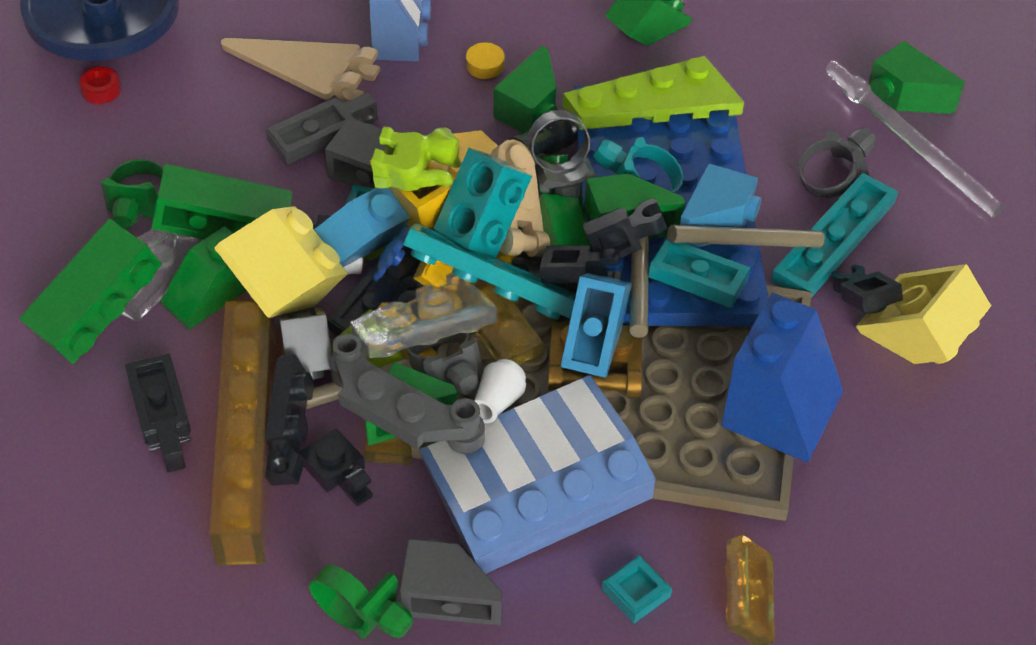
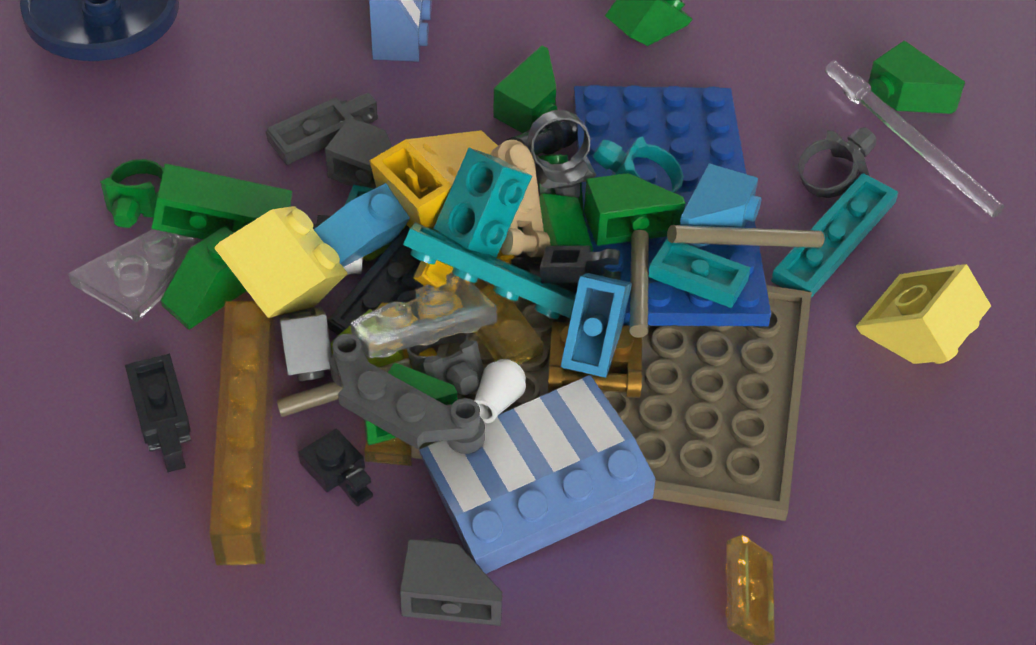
green brick [18,218,162,364] -> none
red tile [79,67,121,104] -> none
tan flag [221,38,381,101] -> none
black hinge [265,355,314,486] -> none
green piece [308,564,414,639] -> none
lime animal [371,126,462,191] -> none
blue piece [373,226,411,282] -> none
yellow tile [466,42,505,79] -> none
lime wing [562,56,744,130] -> none
black plate [583,199,667,258] -> none
teal tile [601,555,672,624] -> none
blue slope [721,292,843,463] -> none
black plate [832,265,903,313] -> none

